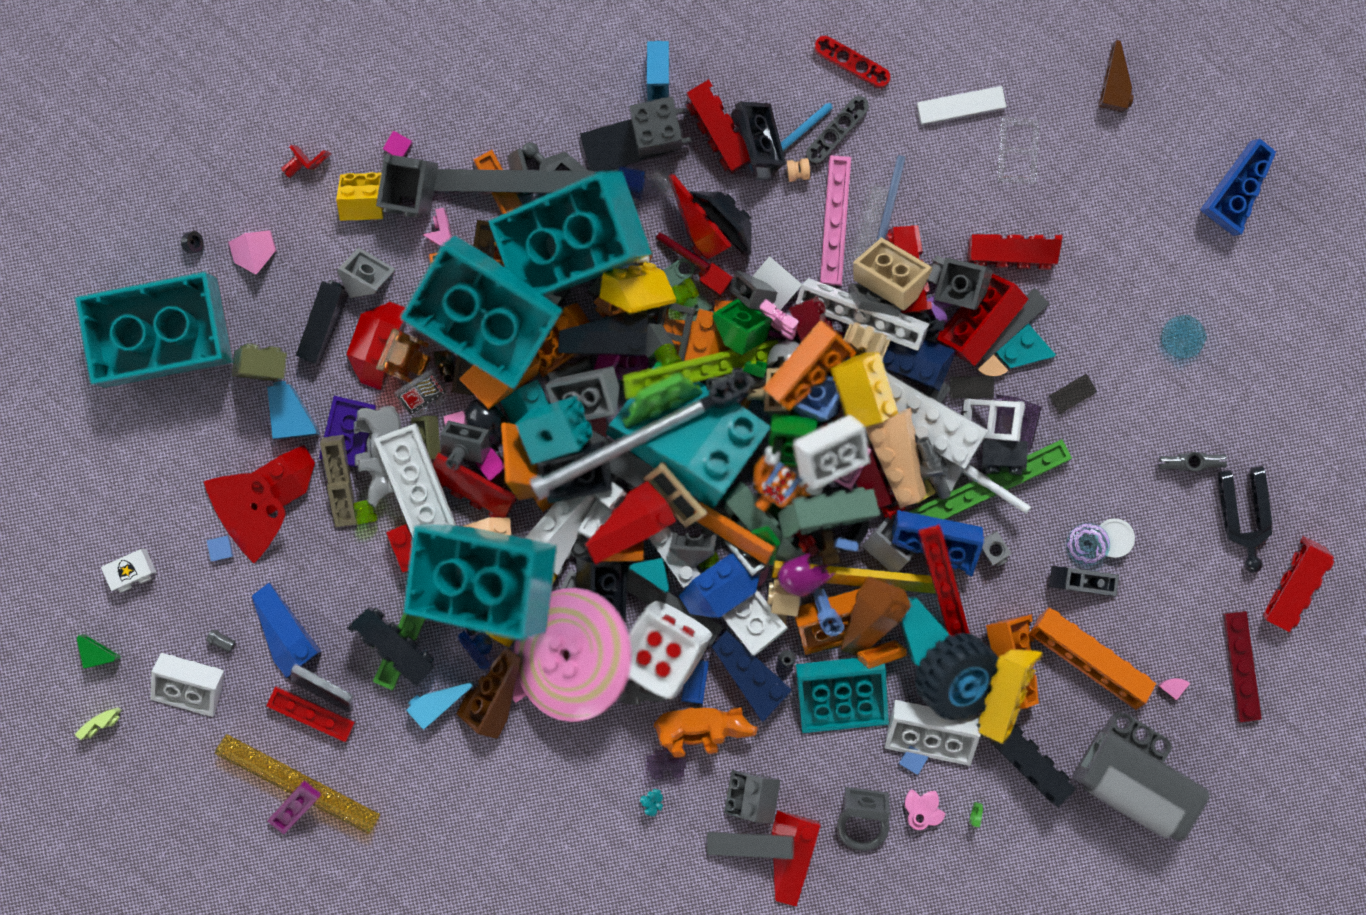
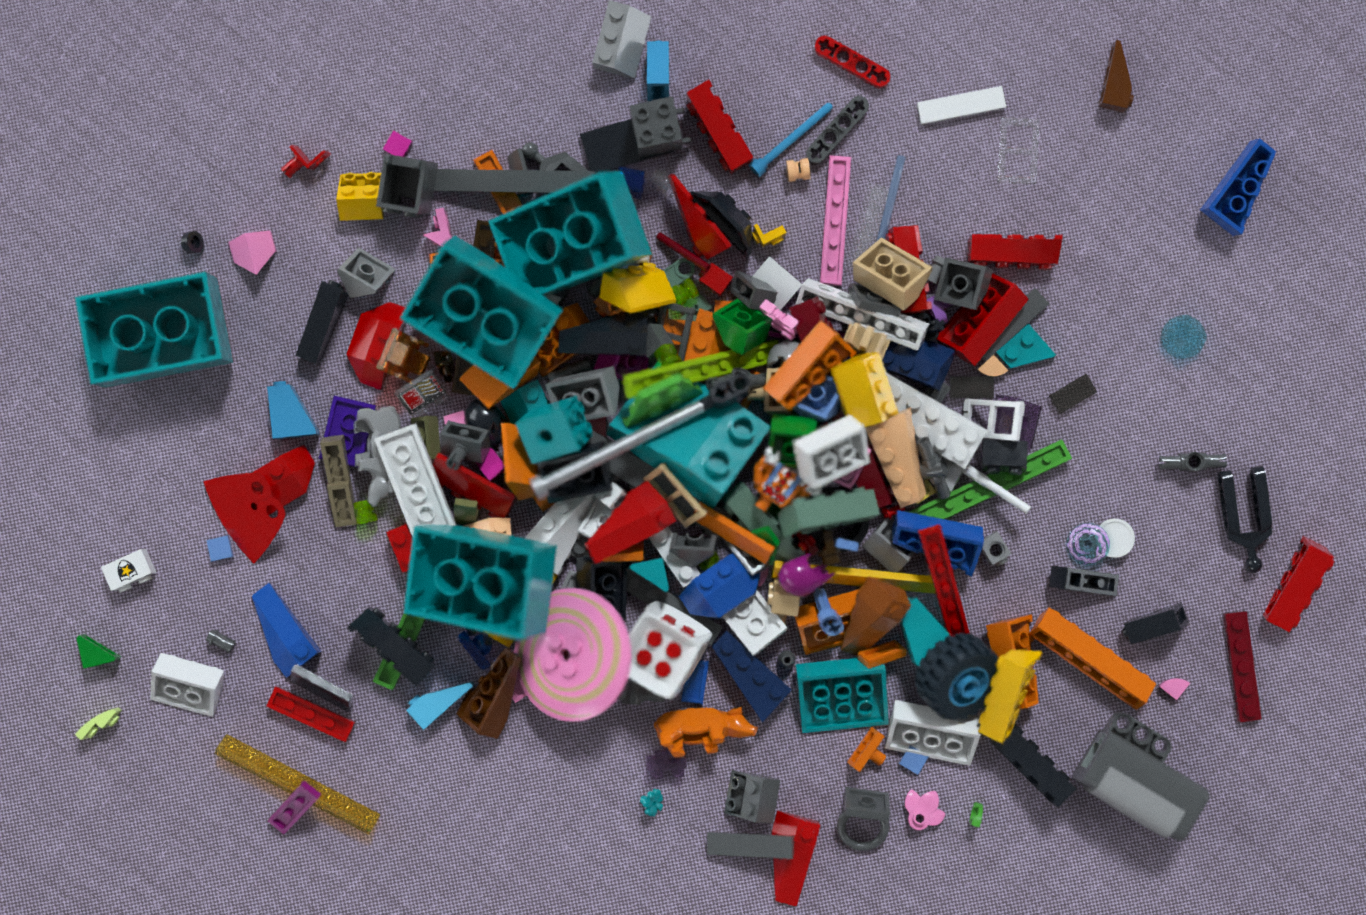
olive brick [231,344,287,381] -> none
black slope [731,101,786,181] -> none
green tile [743,361,767,378] -> none
none -> olive slope [454,498,479,525]
none -> light grey slope [592,0,651,79]
none -> yellow bracket [751,224,787,247]
none -> orange tile [847,727,886,772]
none -> black slope [1123,602,1189,645]

